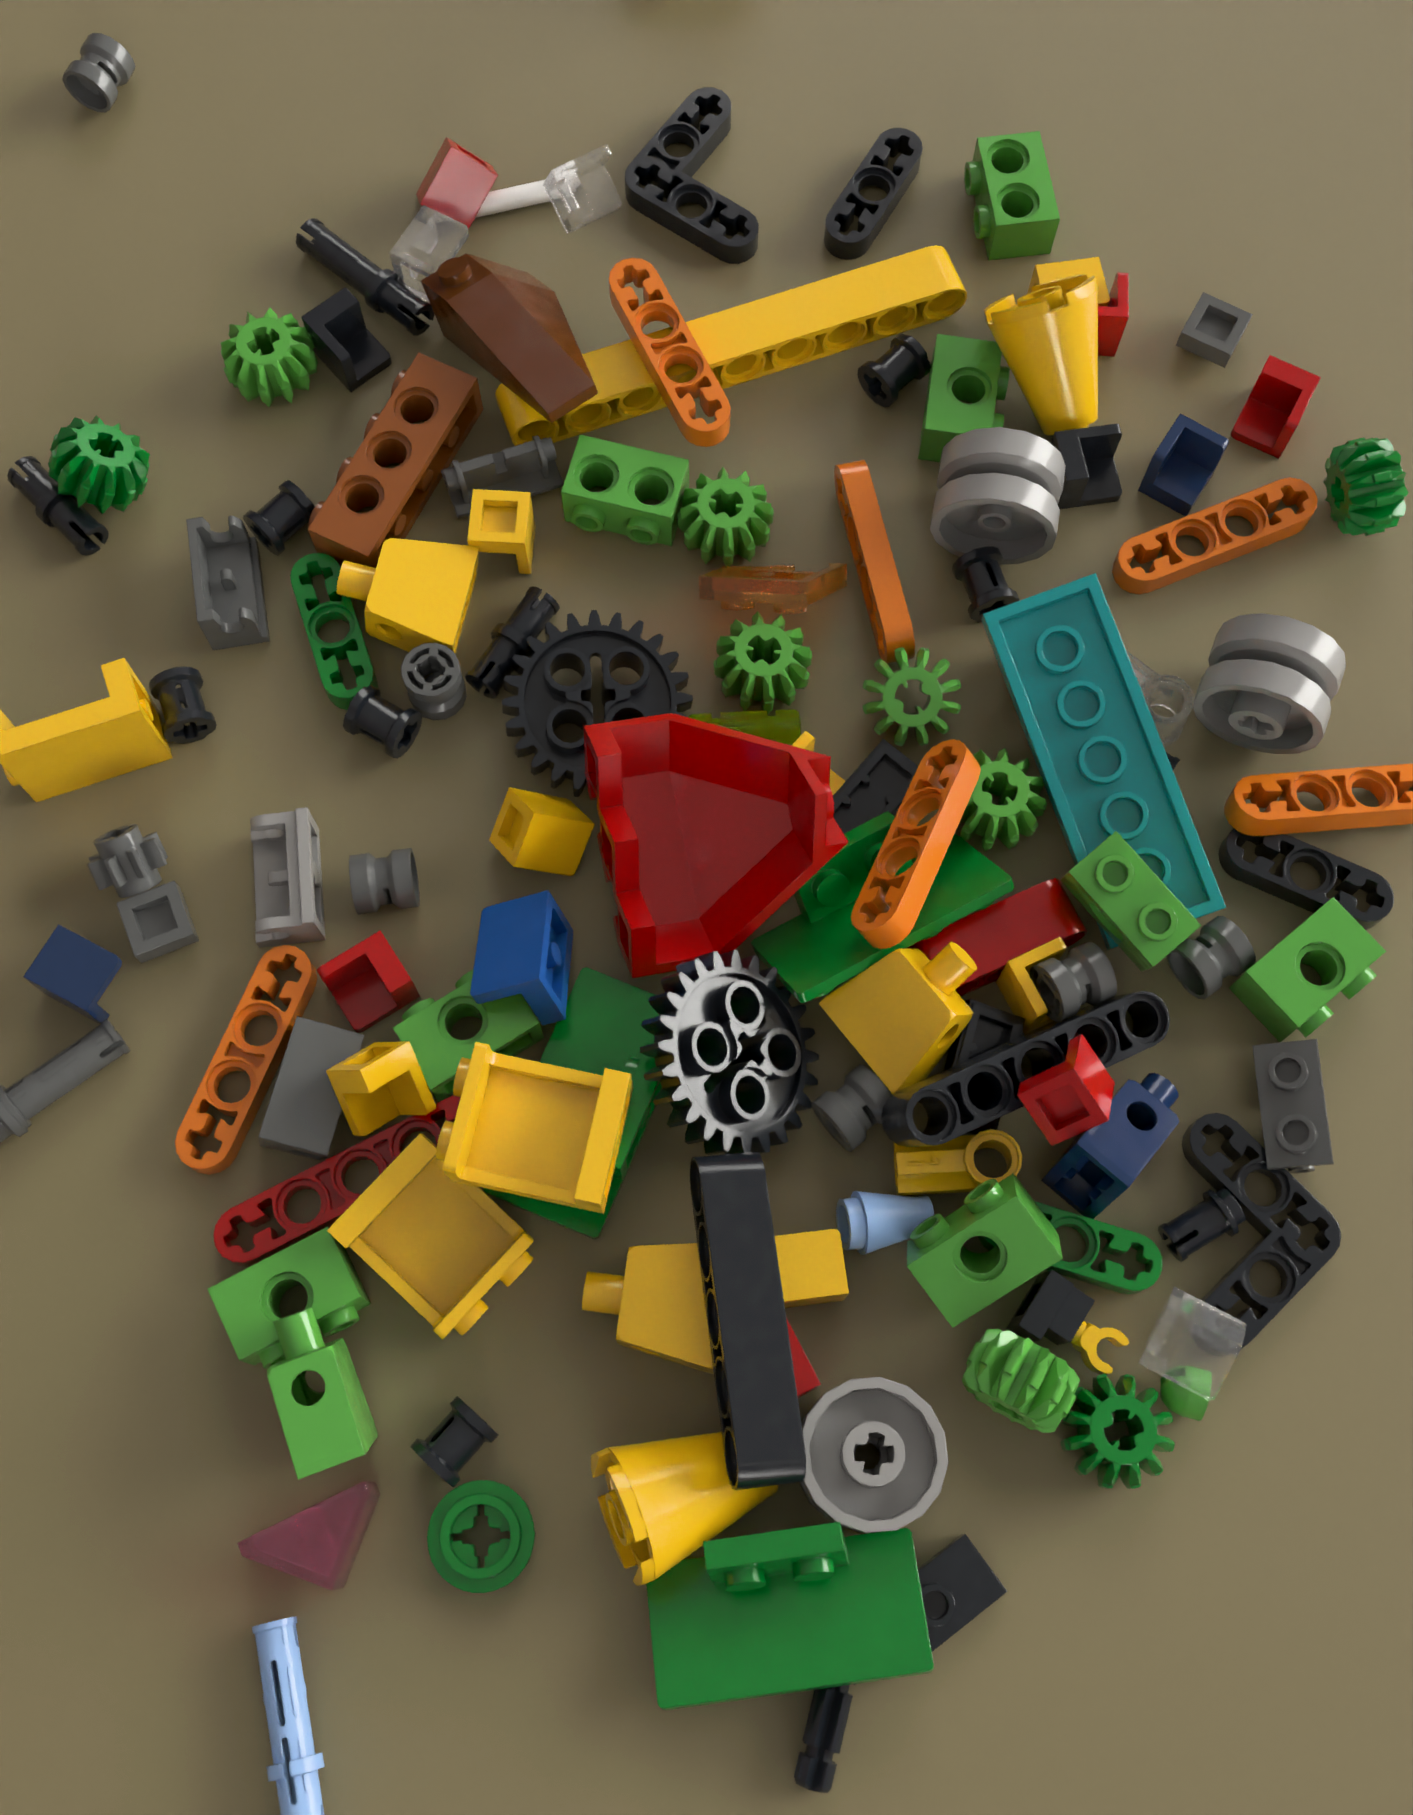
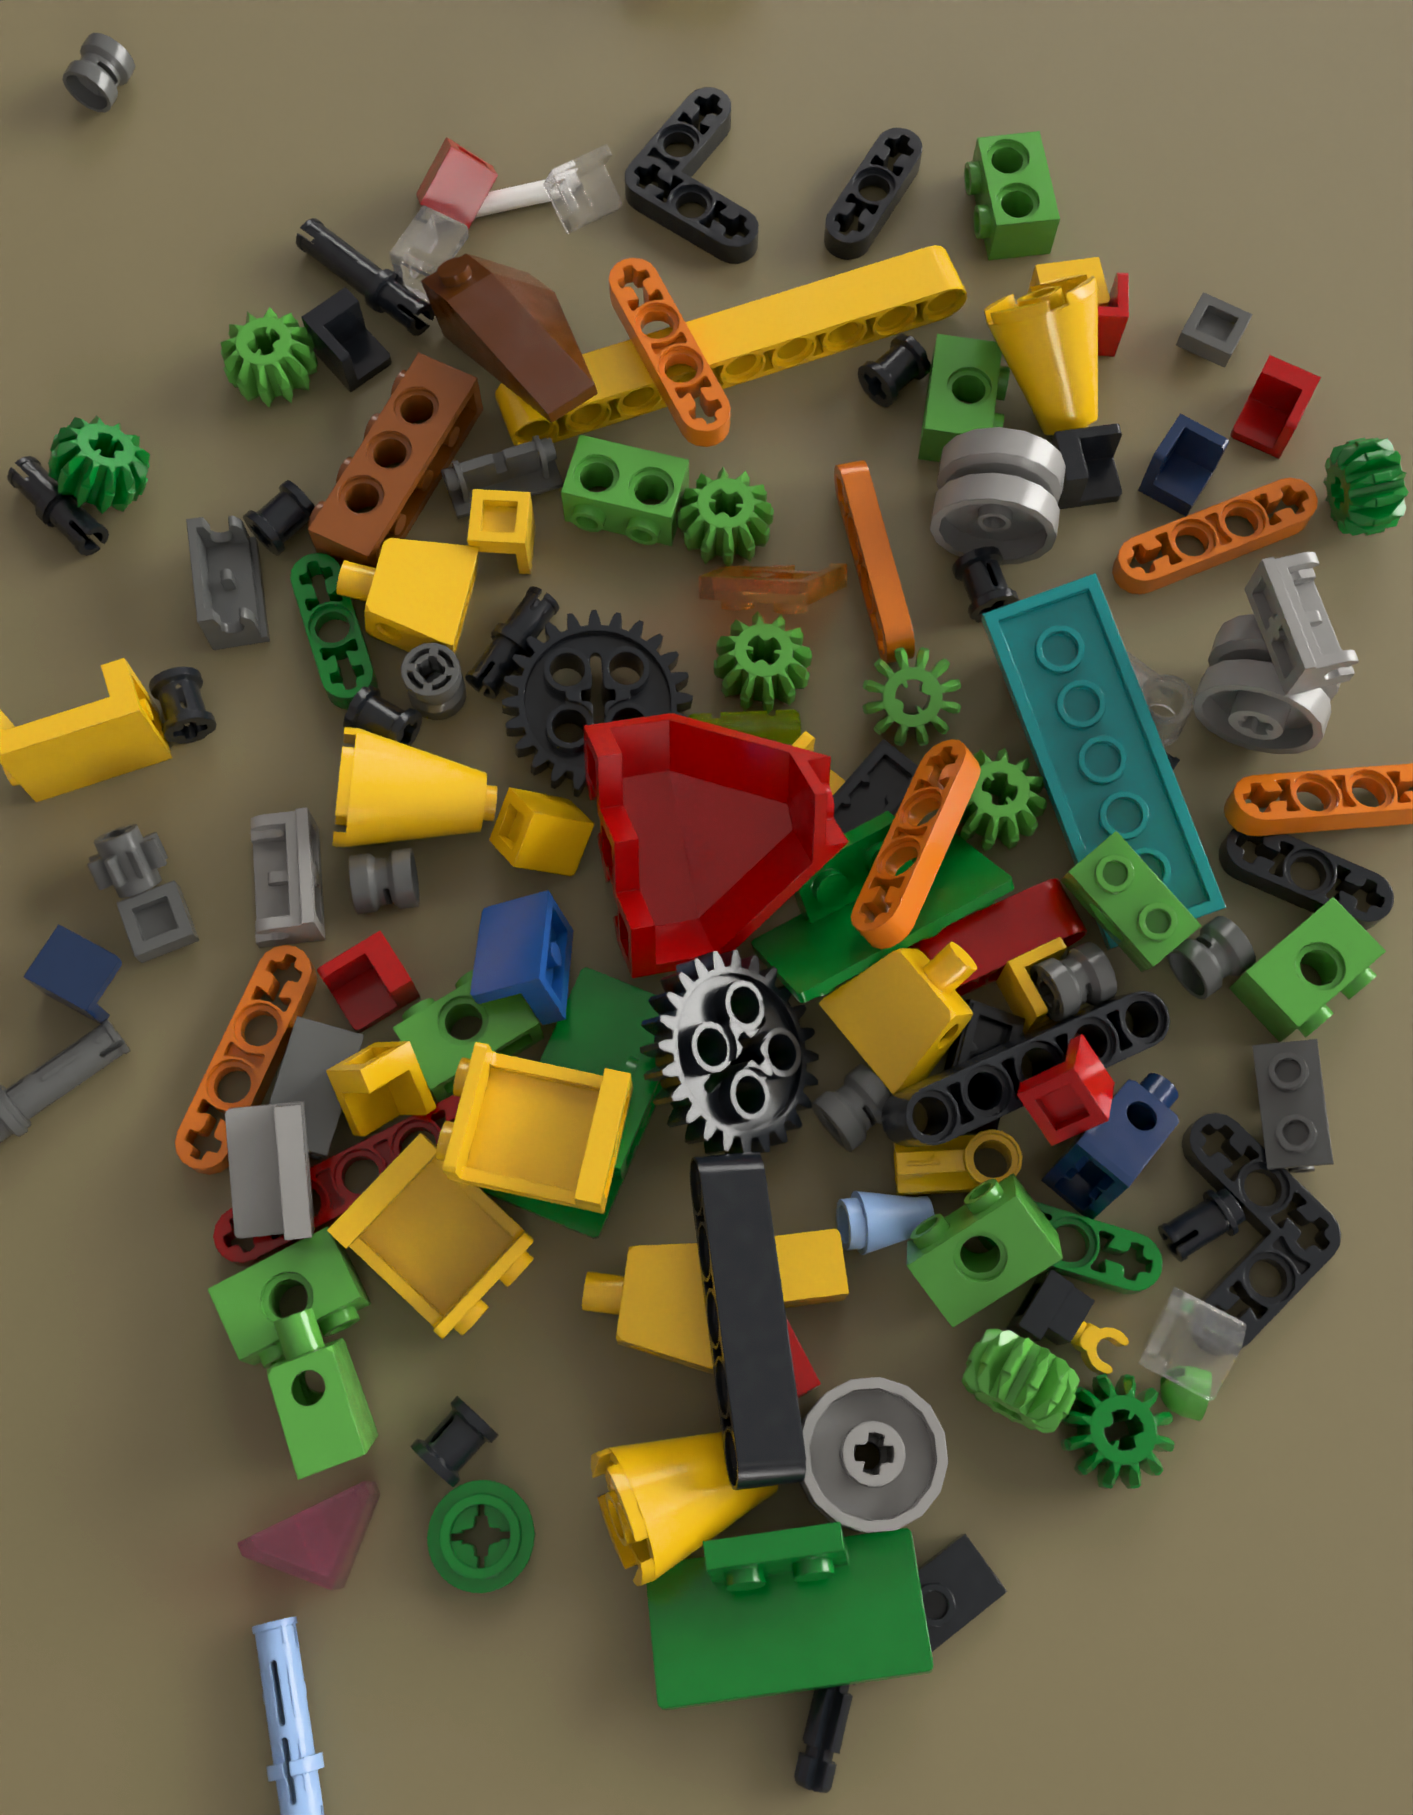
none -> light grey panel [225,1101,315,1240]
none -> yellow cone [332,727,497,848]
none -> light grey hinge [1244,552,1359,696]

